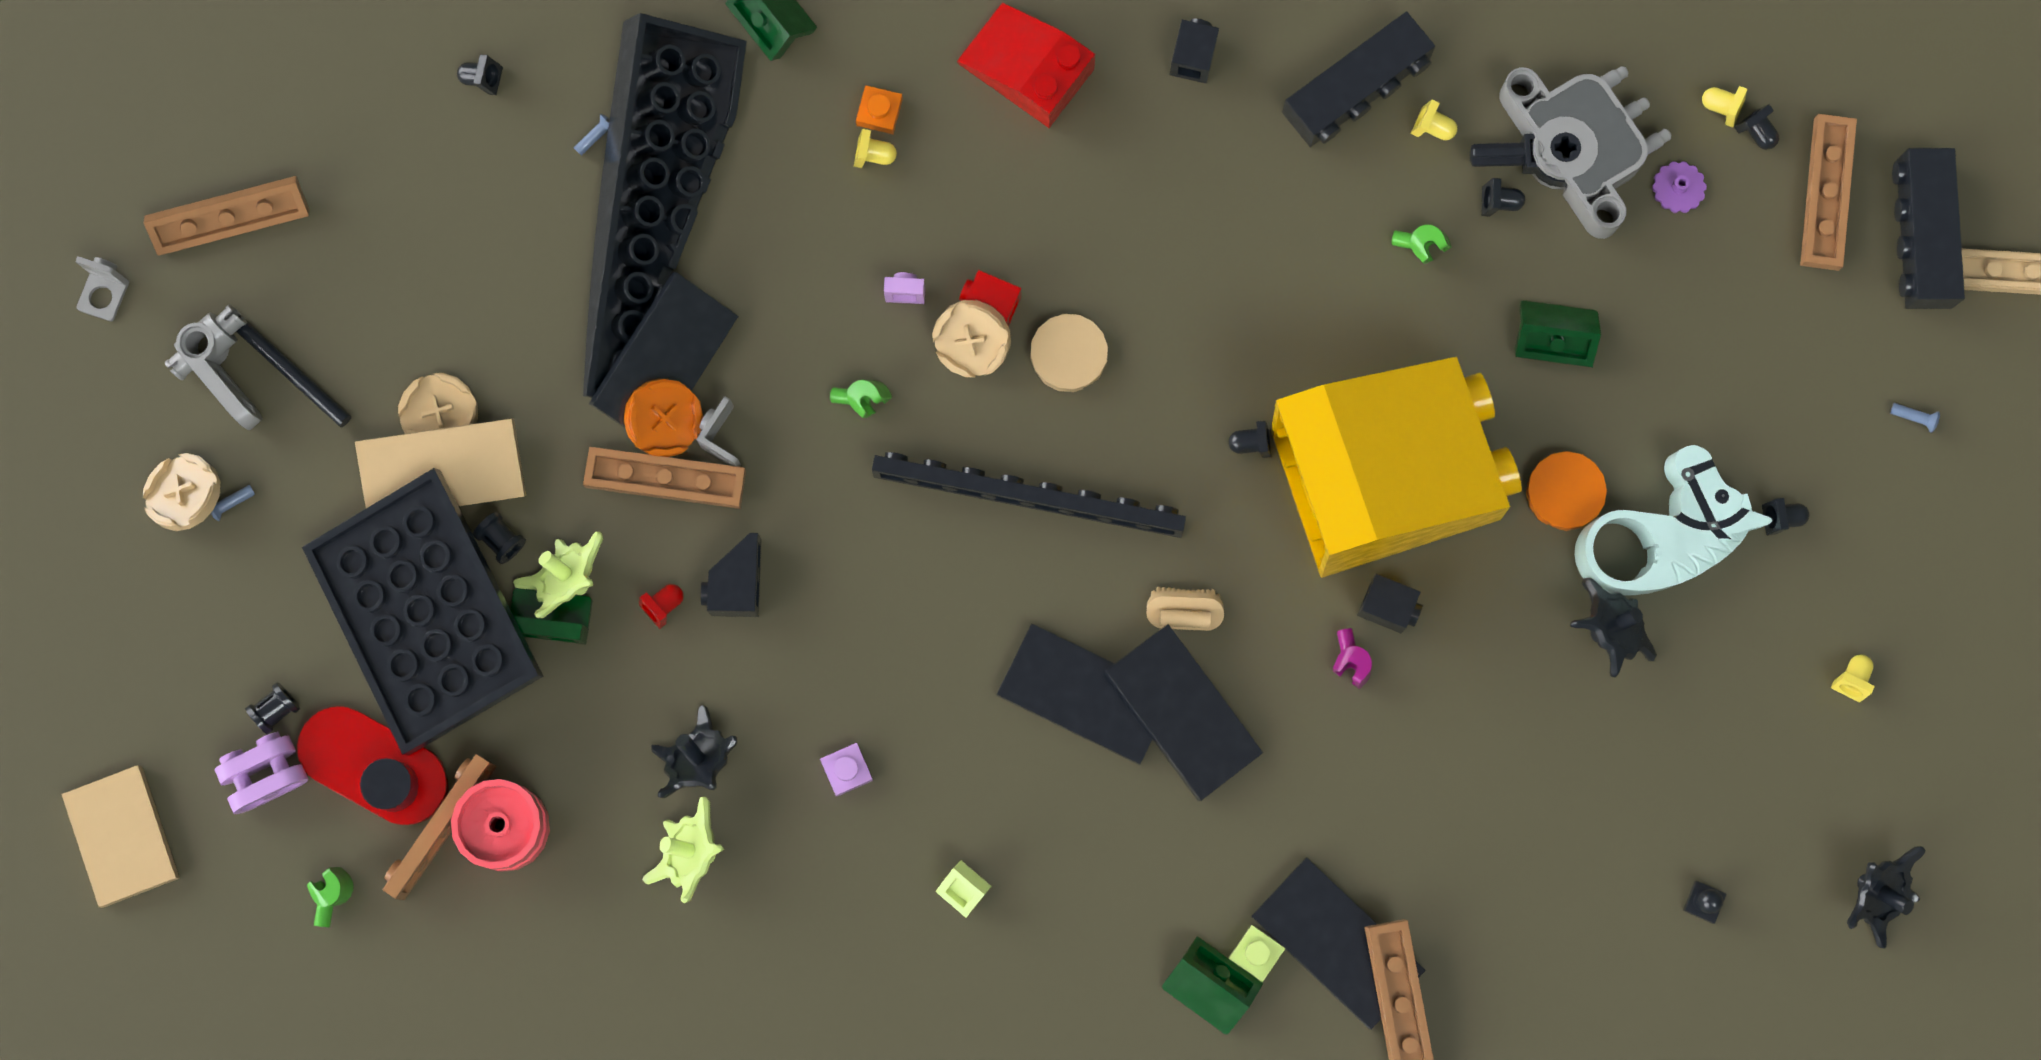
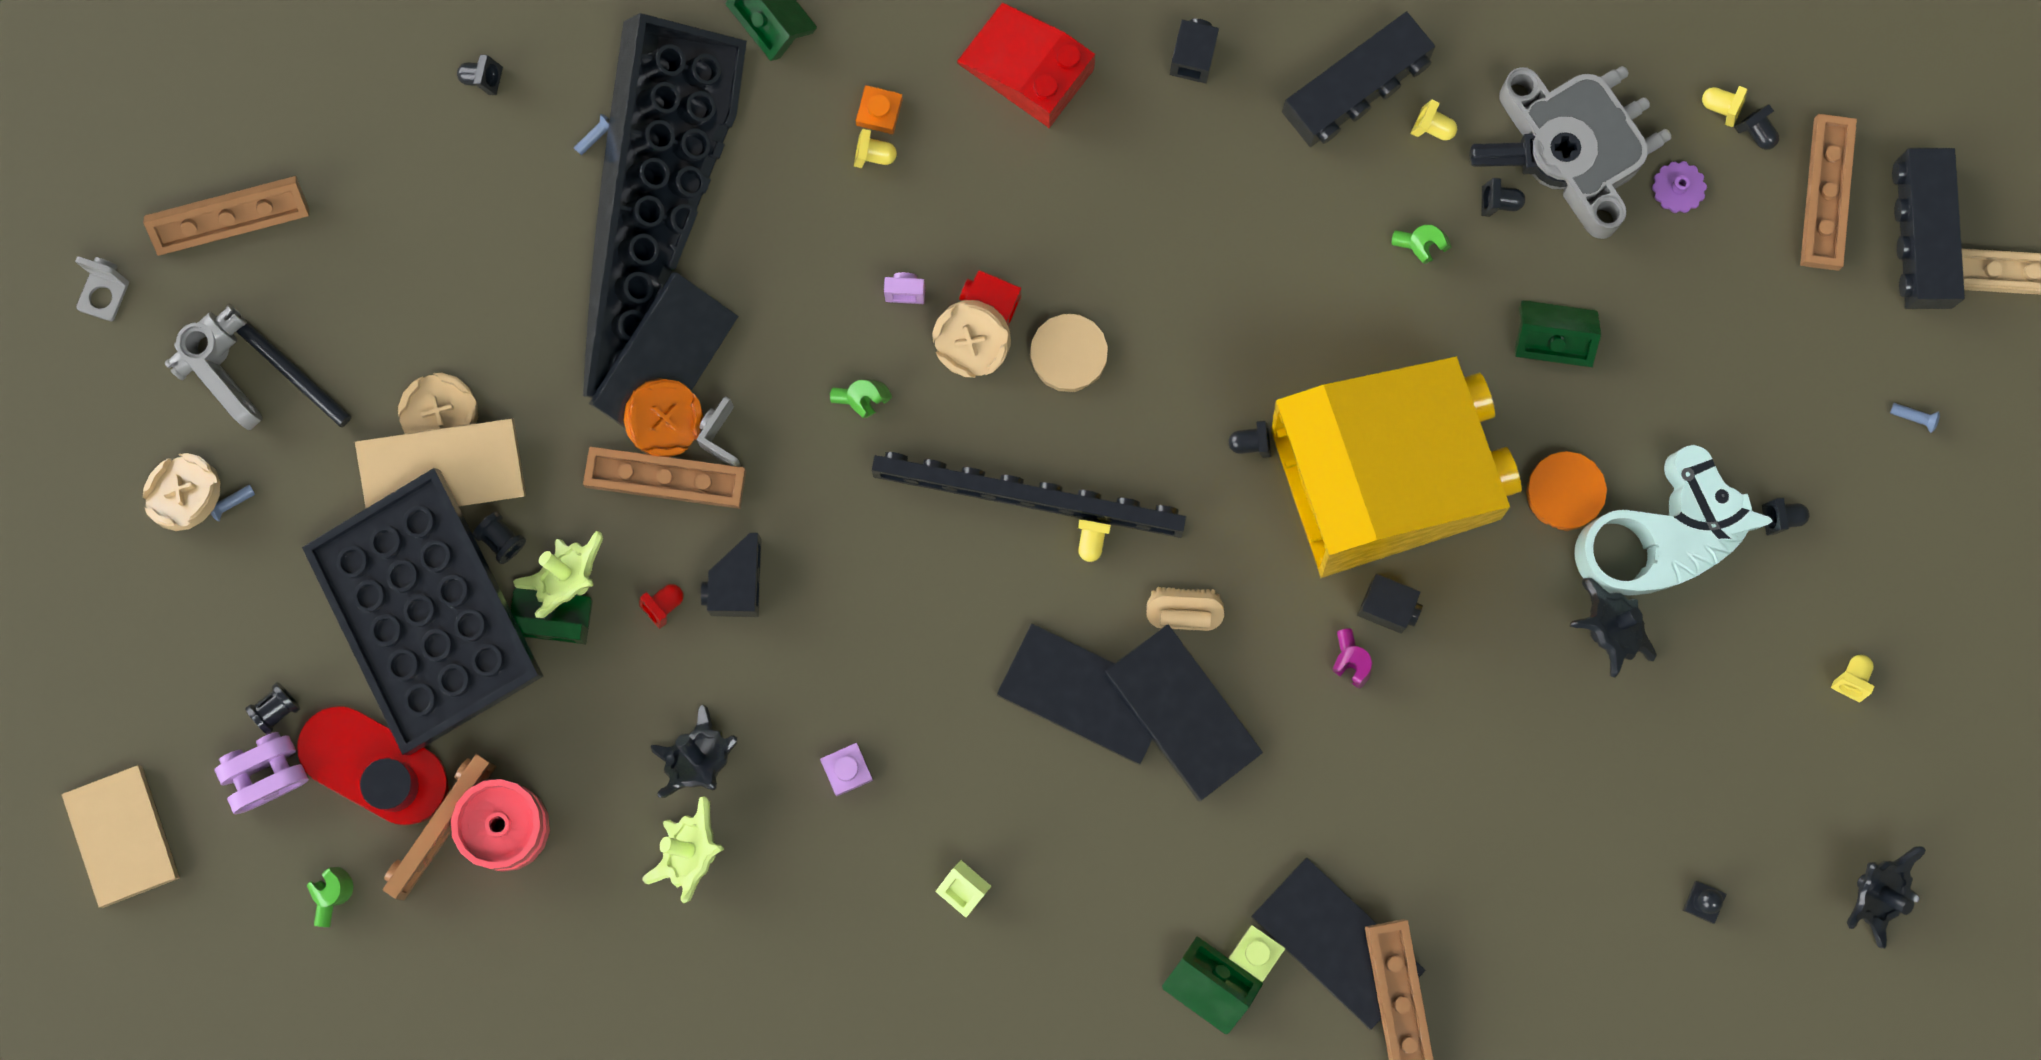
none -> light yellow piece [1078,519,1111,562]

